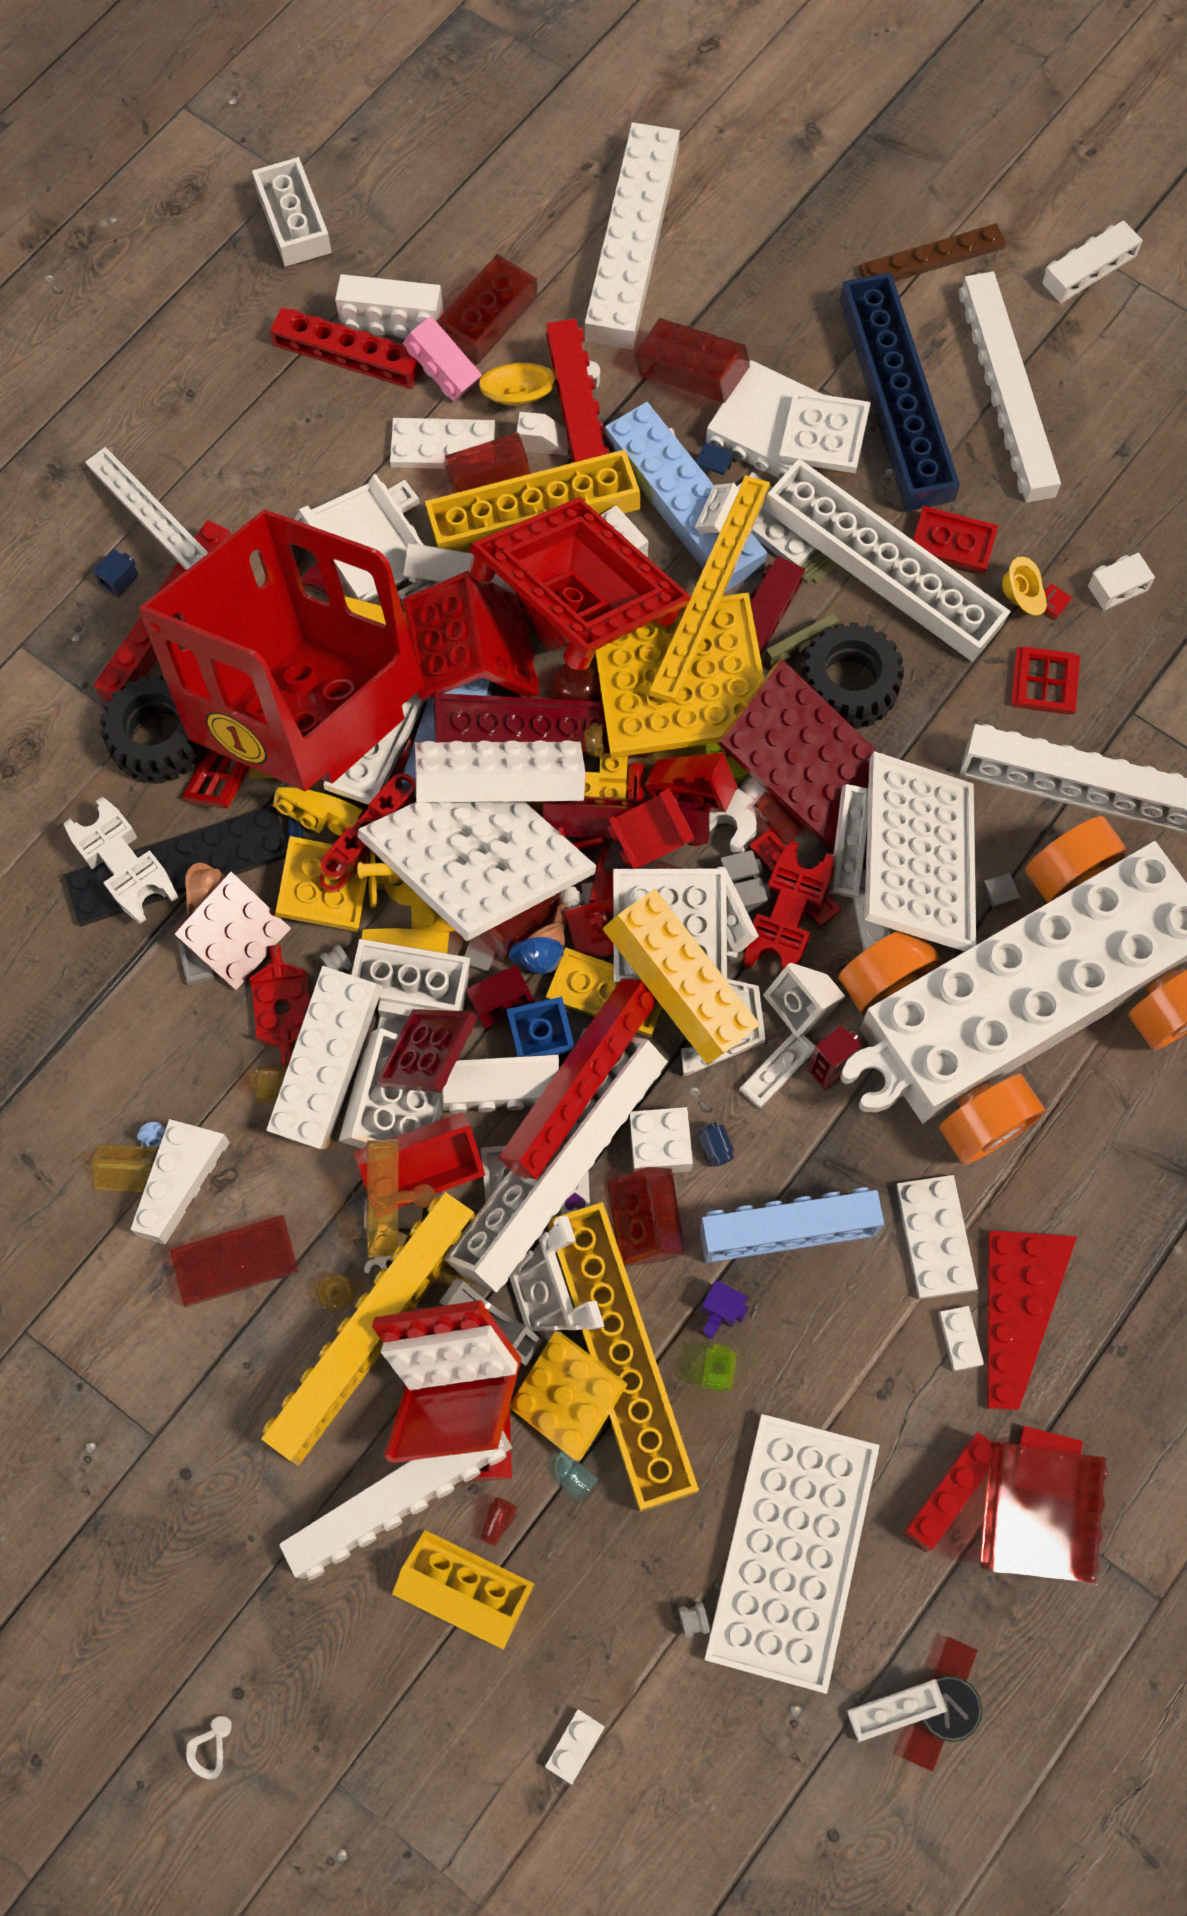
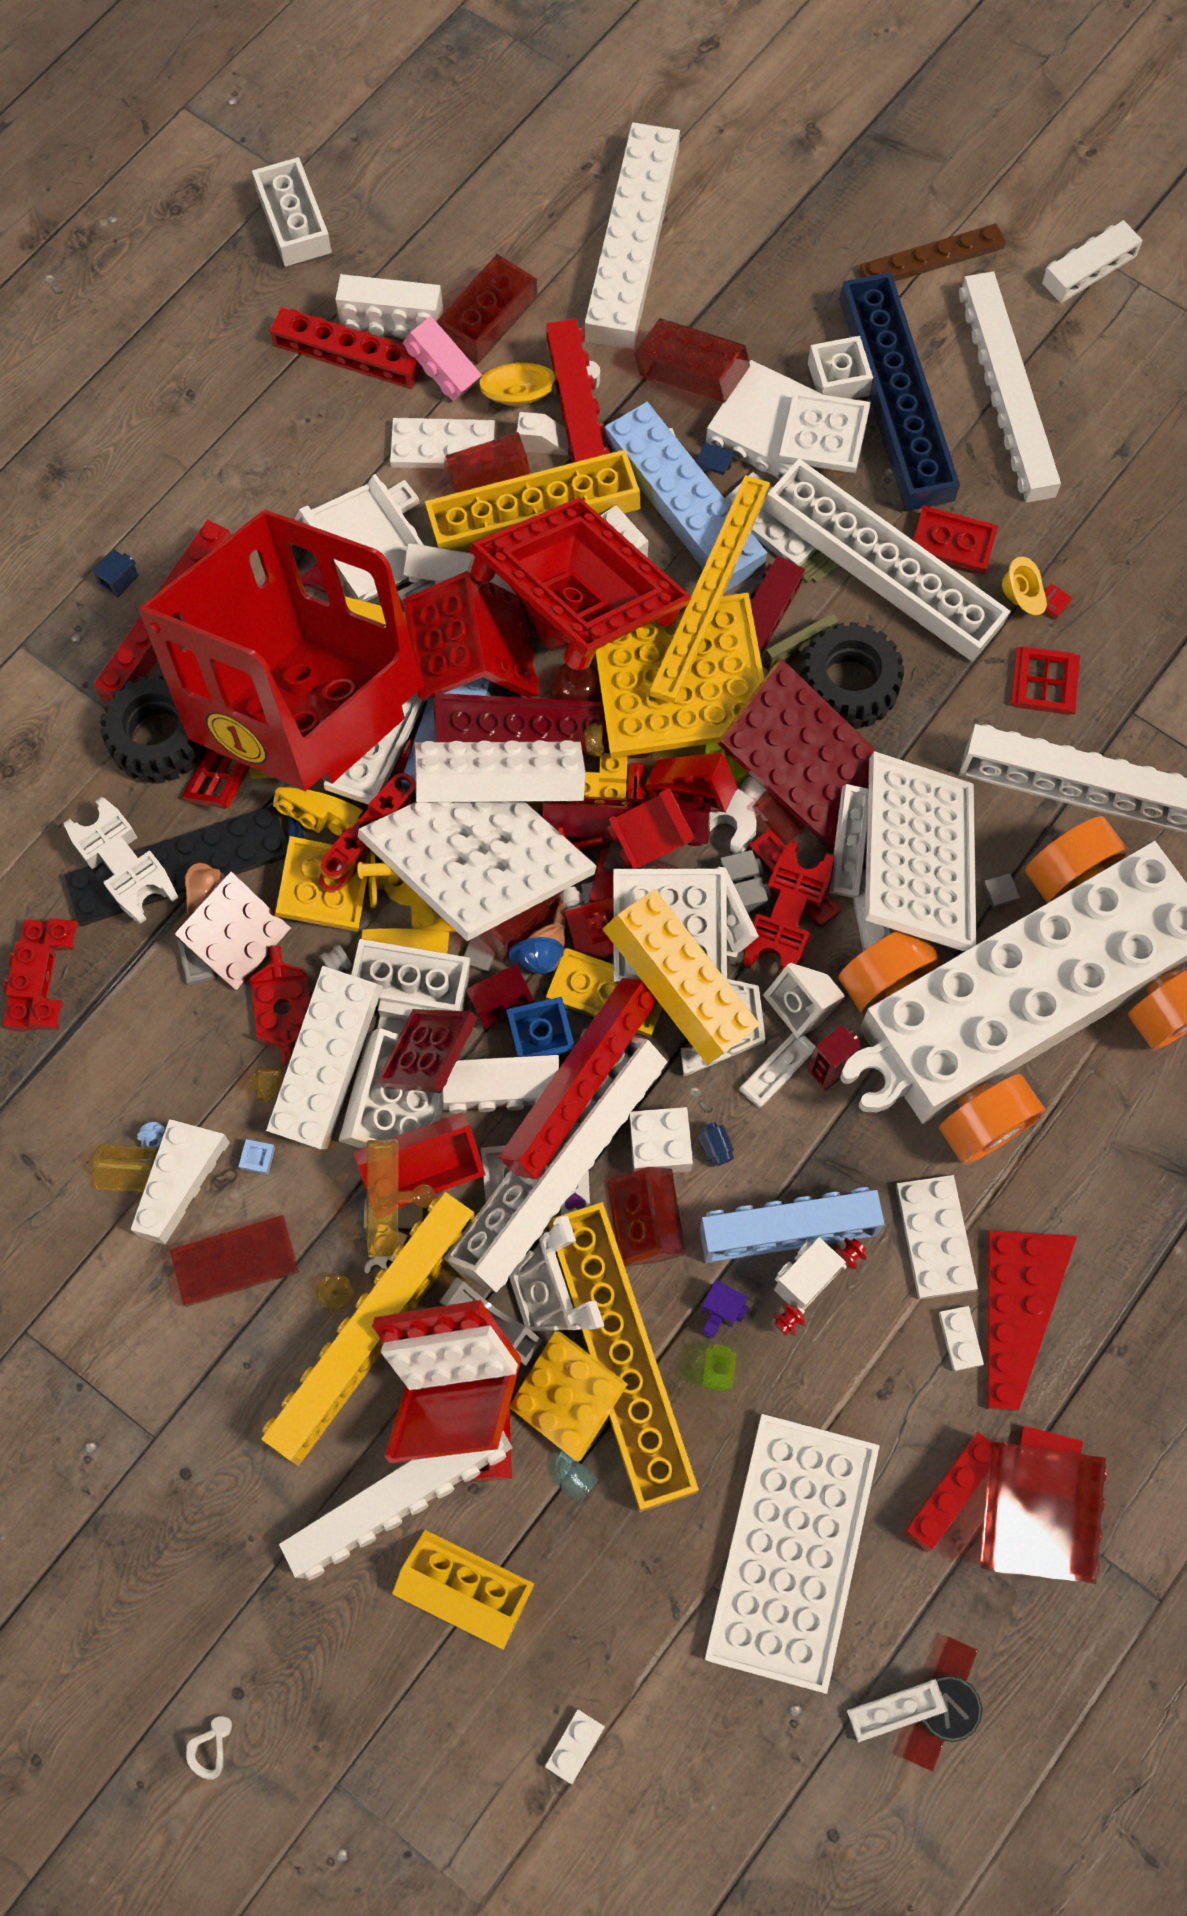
white plate [85,447,208,570] -> none
clear red cone [480,1497,518,1546] -> none
light grey wheel [678,1602,710,1639] -> none
white plate [694,483,739,534] -> none
white brick [1088,553,1155,611] -> none
none -> red bracket [3,918,79,1032]
none -> light blue plate [239,1139,275,1175]
none -> white brick [773,1237,867,1336]
none -> white brick [808,336,873,399]

